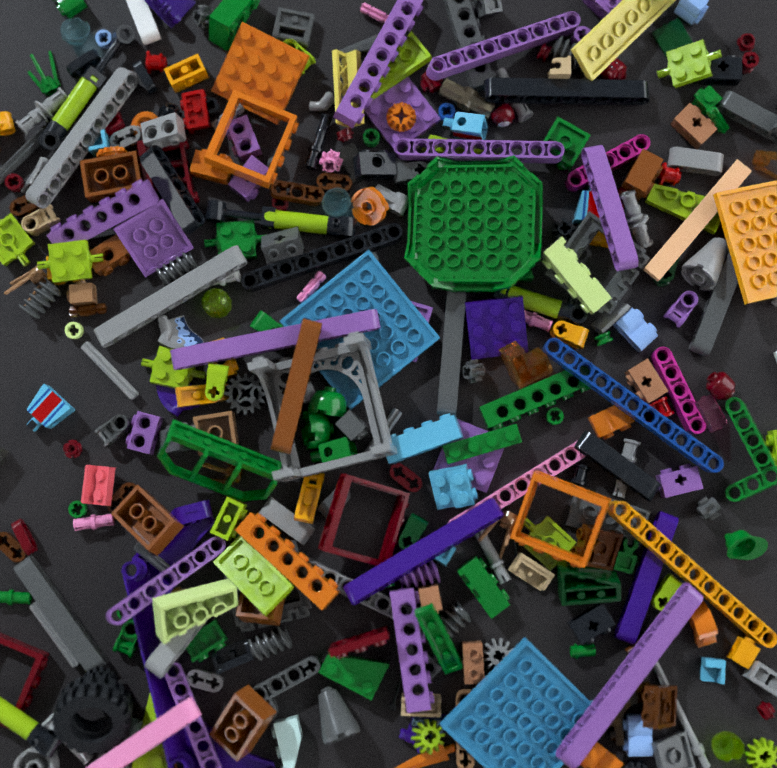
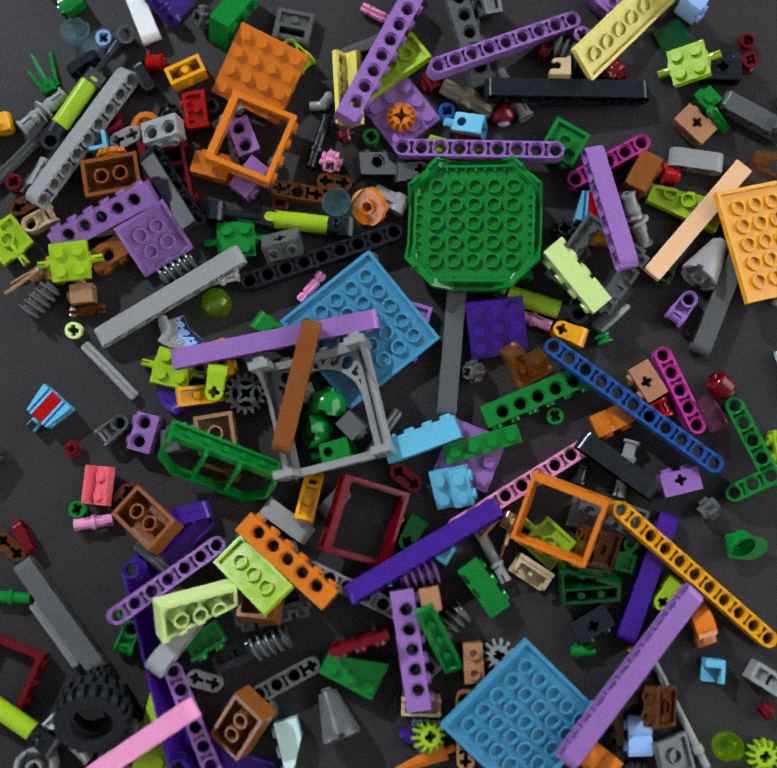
lime brick [210,497,248,541] -> none
light blue brick [613,308,658,353] -> none
light orange brick [726,636,760,670] -> none

